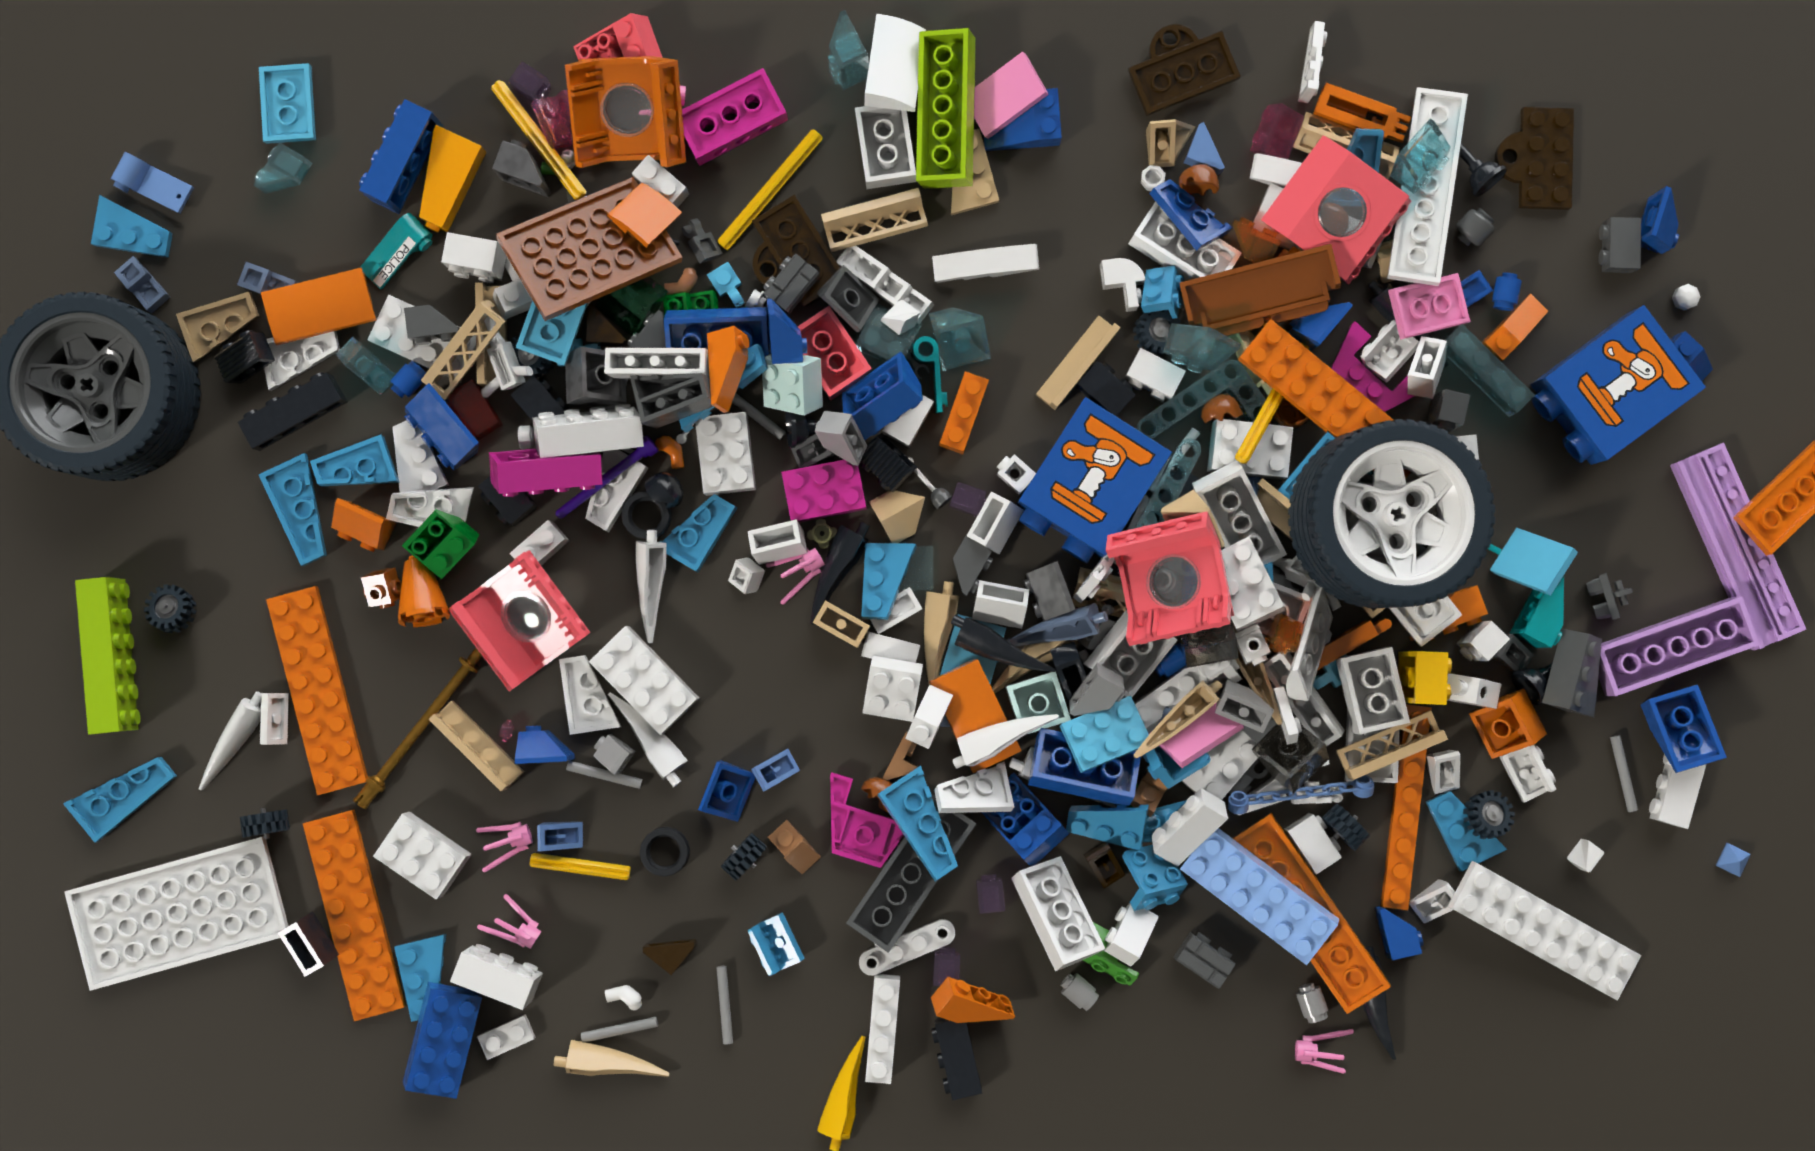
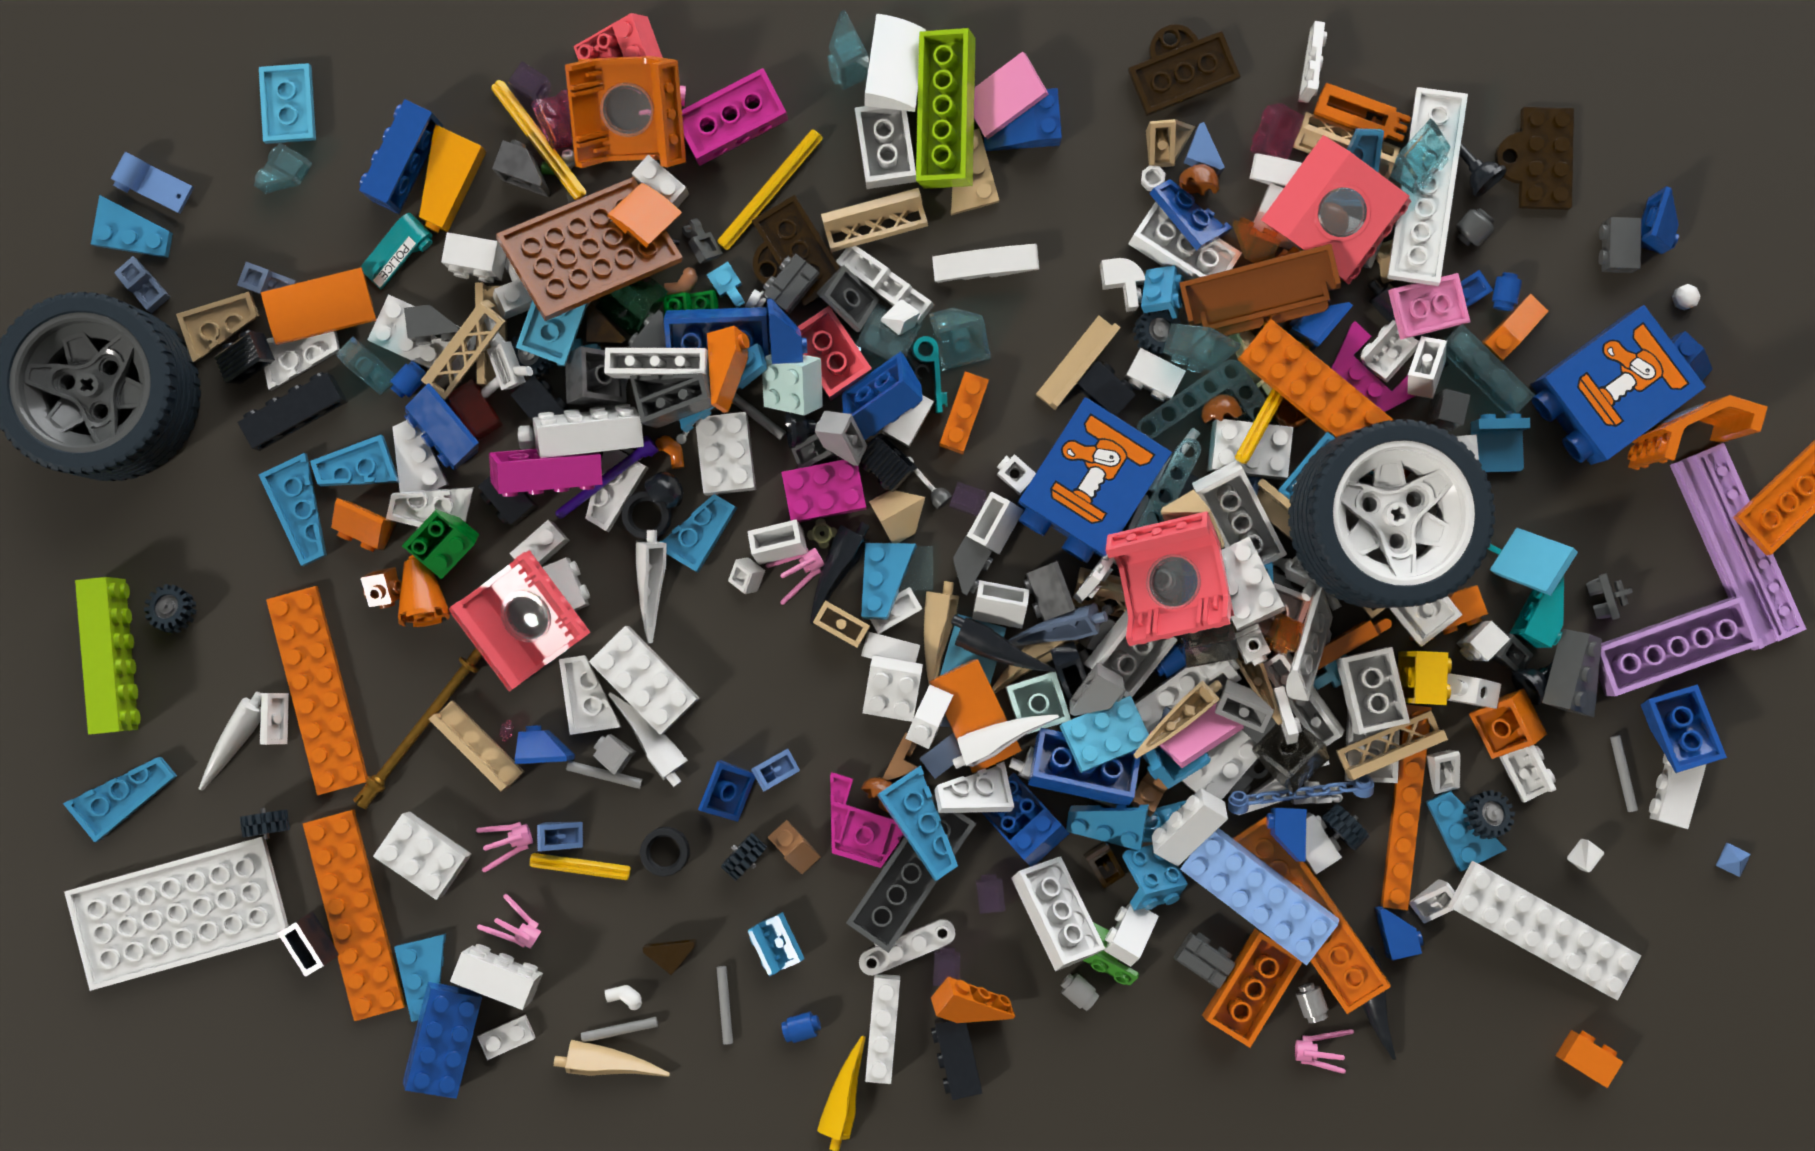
none -> white brick [543,557,590,611]
none -> blue brick [781,1011,821,1043]
none -> sand blue slope [919,733,962,779]
none -> orange brick [1202,928,1302,1048]
none -> blue slope [1266,808,1307,862]
none -> dark azure bracket [1470,414,1530,472]
none -> orange brick [1556,1030,1623,1088]
none -> orange panel [1628,395,1768,470]

